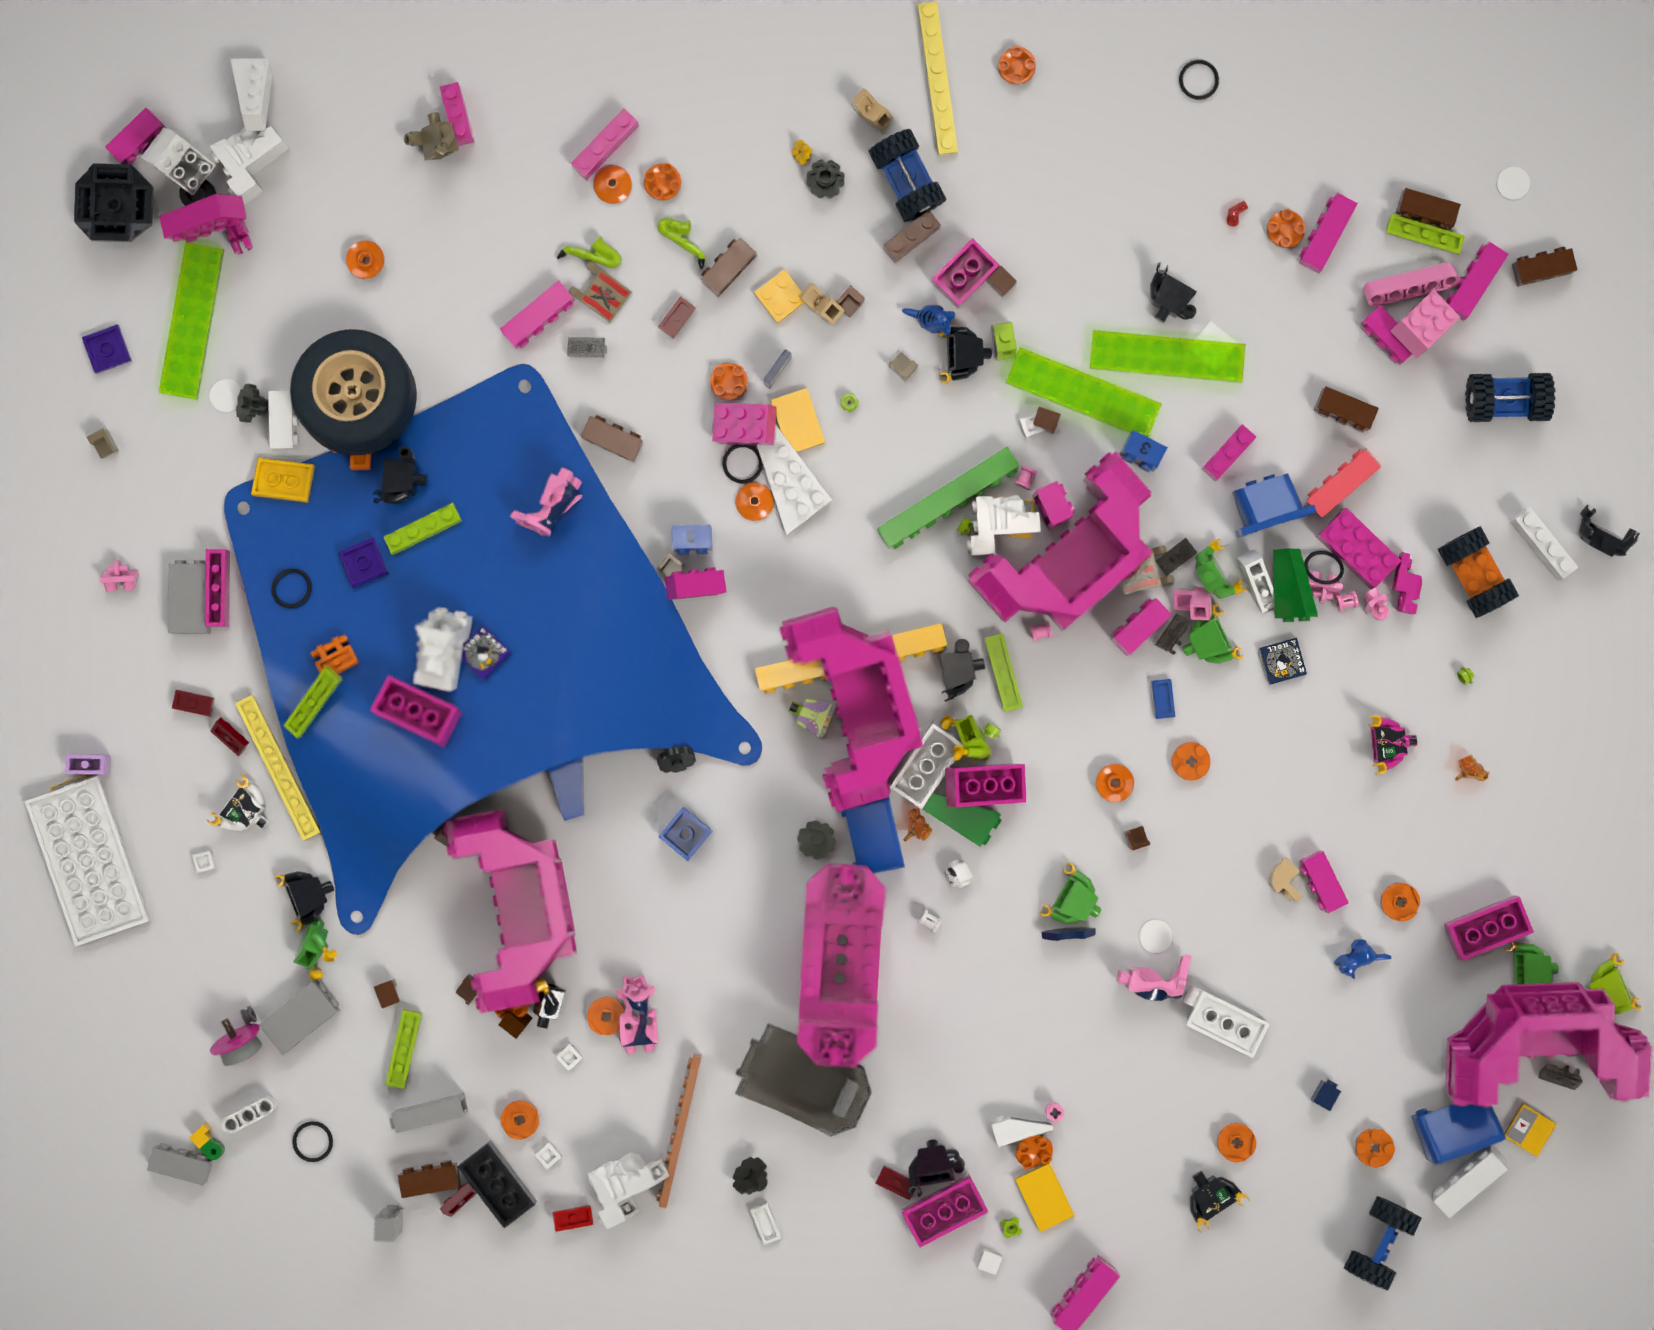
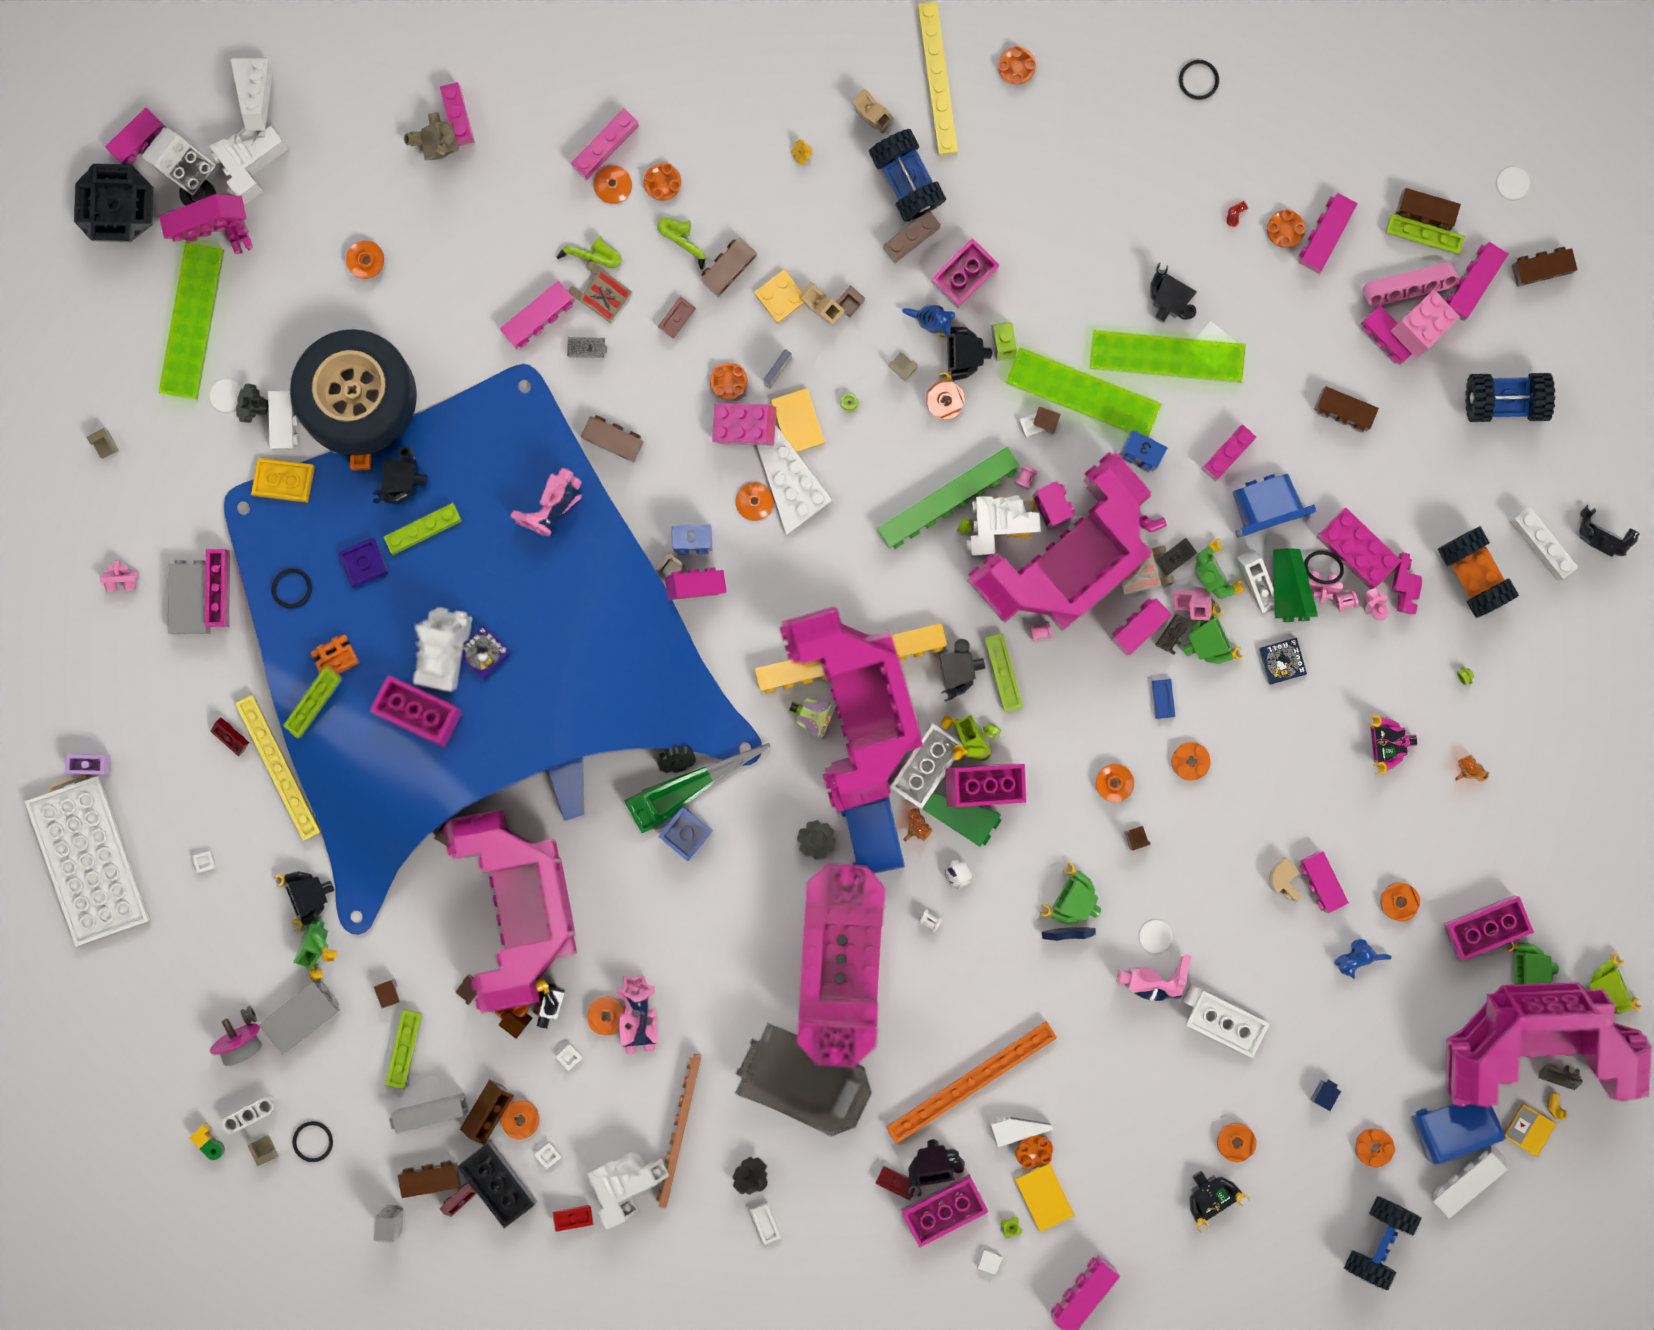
dark purple tile [82,324,132,374] -> none
light grey brick [147,1143,213,1185] -> none
dark red plate [172,690,215,717] -> none
torso [207,774,269,831] -> none
black tyre [722,445,763,484] -> none
pearl dark grey plant [806,160,845,199] -> none
reddish brown panel [986,266,1017,297] -> none
bright pink bush [1045,1102,1064,1122] -> none
coral wedge [1307,448,1381,518] -> none
none -> dark tan panel [248,1135,279,1167]
none -> reddish brown brick [460,1080,514,1145]
none -> green plate [625,743,770,833]
none -> orange plate [886,1021,1057,1144]
none -> plate [926,380,965,419]
none -> dark pink arm [1139,515,1167,532]
none -> yellow arm [1547,1092,1567,1120]

